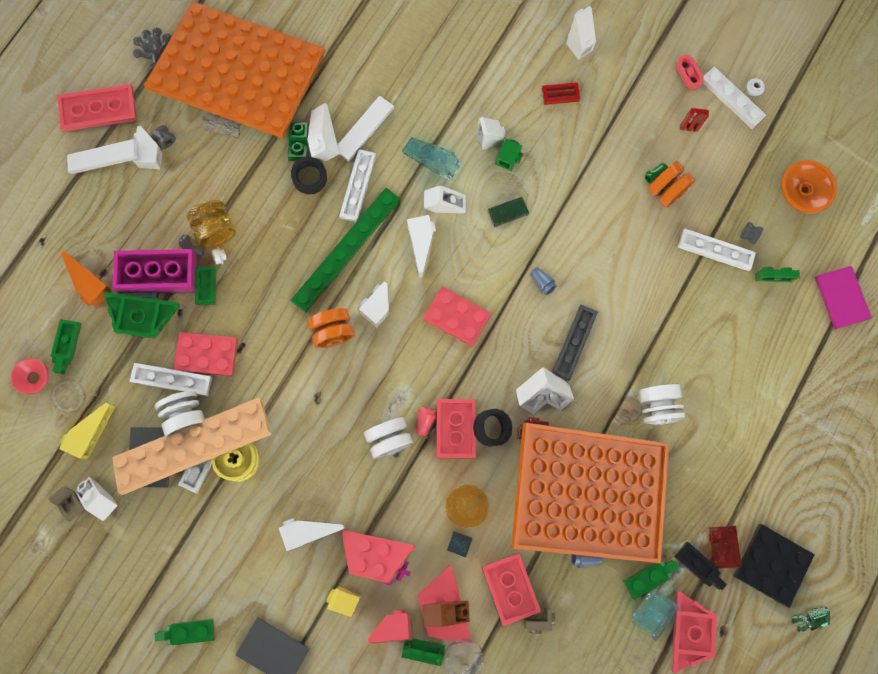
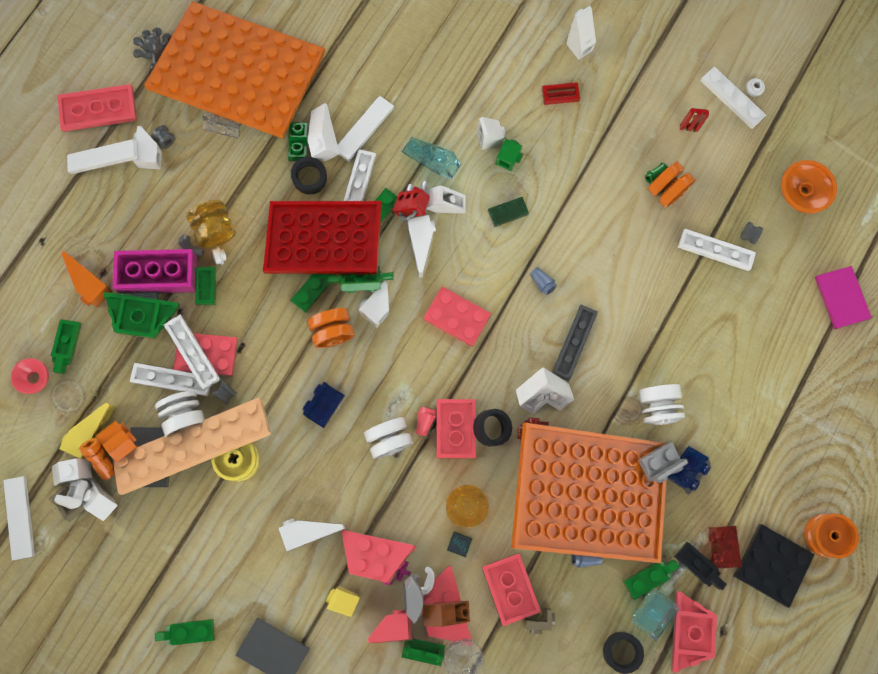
white plate [178,459,212,494] -> none
coral plate [676,55,704,90] -> none
green plate [755,267,800,282] -> none
clear green plate [792,606,830,632] -> none
none -> white tile [3,476,35,561]
none -> white slope [52,458,92,486]
none -> white tile [54,479,88,509]
none -> orange axle [79,438,115,480]
none -> orange brick [95,420,137,463]
none -> white tile [164,314,221,390]
none -> dark grey wheel [212,381,237,405]
none -> red plate [263,201,382,274]
none -> clear blue bracket [302,381,345,428]
none -> green plate [328,266,394,293]
none -> red piece [392,181,430,222]
none -> light grey hat [403,567,434,624]
none -> black tyre [603,632,644,674]
none -> light grey bracket [638,441,688,483]
none -> clear blue bracket [668,446,711,495]
none -> orange wheel [804,513,859,559]

